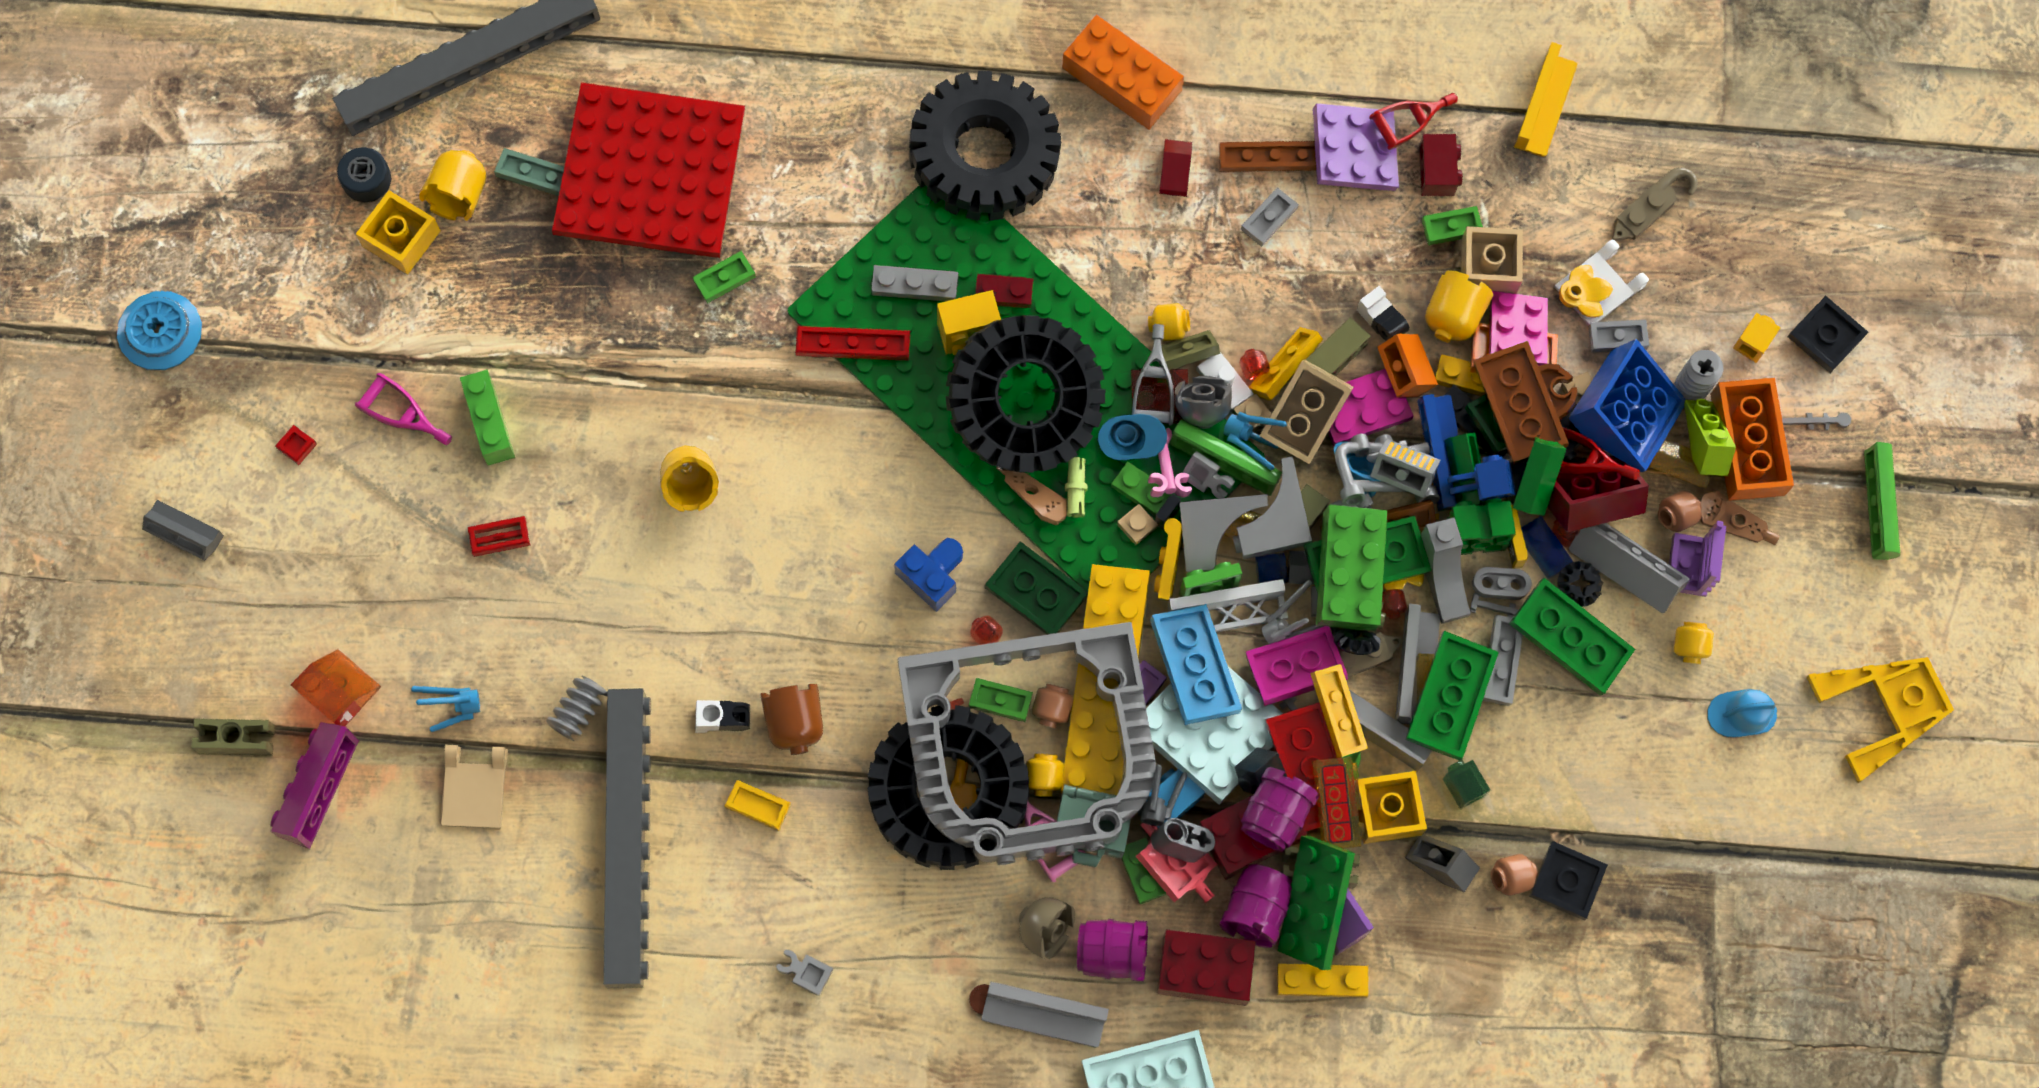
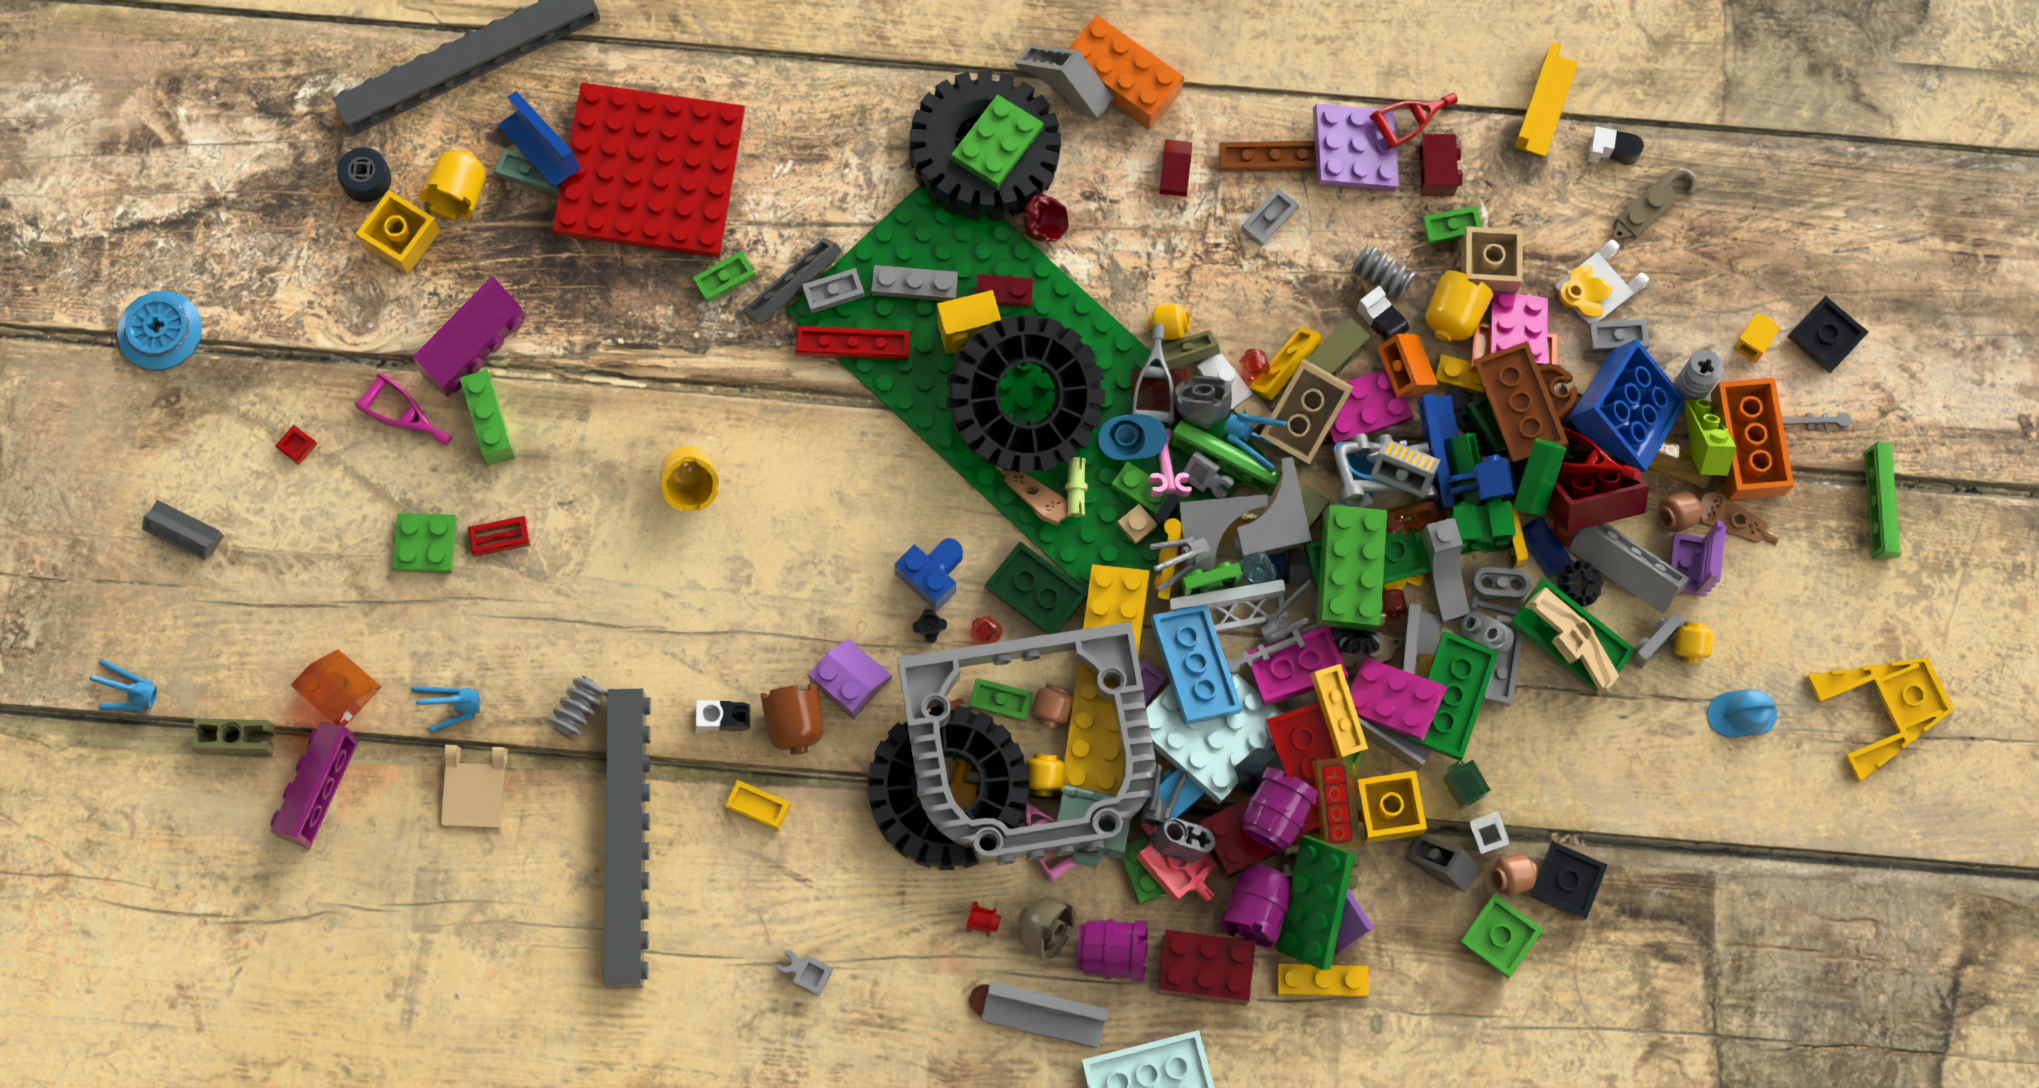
none -> dark azure plant [89,659,158,713]
none -> bright green plate [393,513,457,573]
none -> magenta slope [413,276,525,398]
none -> blue panel [498,91,581,187]
none -> dark grey plate [742,237,842,325]
none -> light grey plate [802,268,865,313]
none -> medium lavender slope [808,639,892,720]
none -> black plate [912,609,947,643]
none -> bright green plate [951,94,1044,189]
none -> red brick [966,901,1001,937]
none -> light grey arch [1014,44,1114,117]
none -> dark red hair [1023,194,1069,242]
none -> light grey plant [1149,536,1211,591]
none -> light grey piece [1226,629,1305,675]
none -> clear light blue plate [1238,551,1277,585]
none -> dark pink plate [1349,657,1447,741]
none -> light grey piece [1351,245,1416,300]
none -> clear red piece [1386,511,1447,534]
none -> bright green plate [1459,894,1544,979]
none -> light grey plate [1461,611,1514,653]
none -> white brick [1470,811,1509,854]
none -> tan plate [1525,587,1619,696]
none -> leg [1587,126,1644,165]
none -> light grey plate [1633,612,1684,669]

